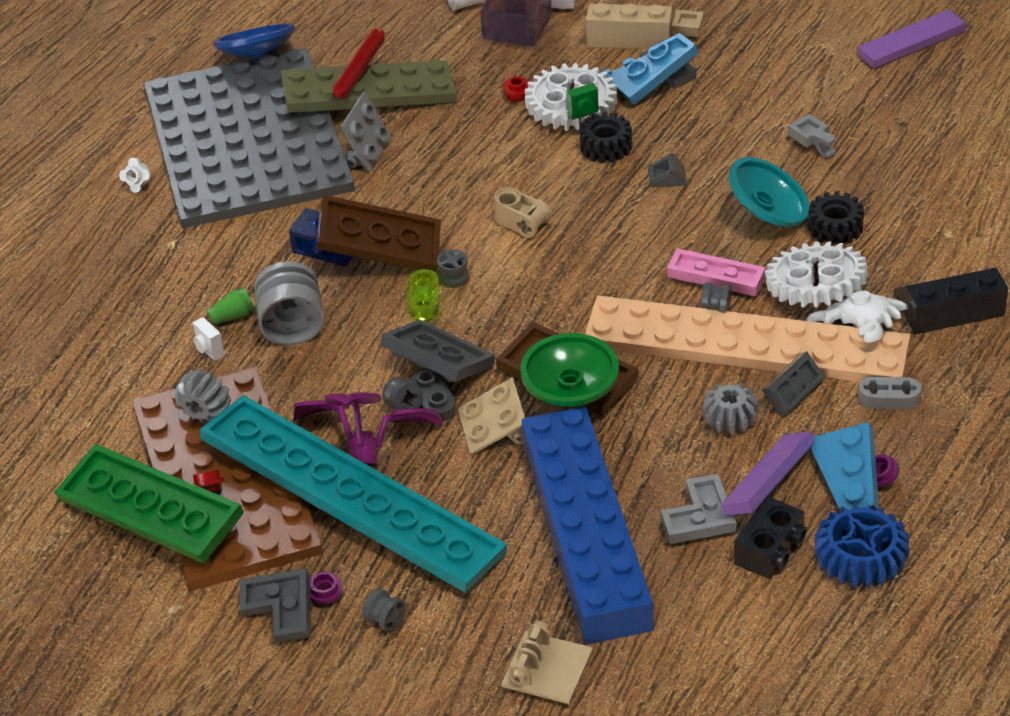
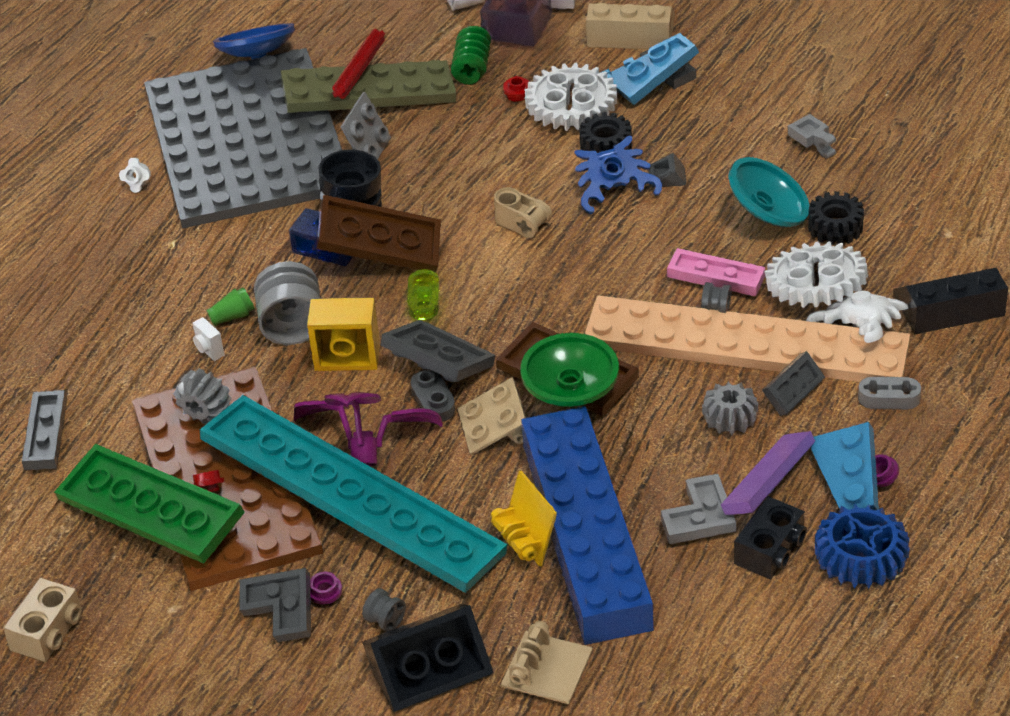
dark grey wheel [382,377,423,411] -> none
dark grey wheel [437,249,469,288] -> none
green plate [567,83,599,120] -> none
tan plate [671,10,704,37] -> none
medium lavender tile [857,9,966,69] -> none
none -> tan brick [3,578,82,662]
none -> plate [22,390,67,470]
none -> yellow brick [307,298,380,371]
none -> black wheel [318,149,382,207]
none -> black slope [362,604,494,712]
none -> green piece [451,26,491,85]
none -> yellow hinge [491,470,557,566]
none -> blue animal [574,136,662,214]

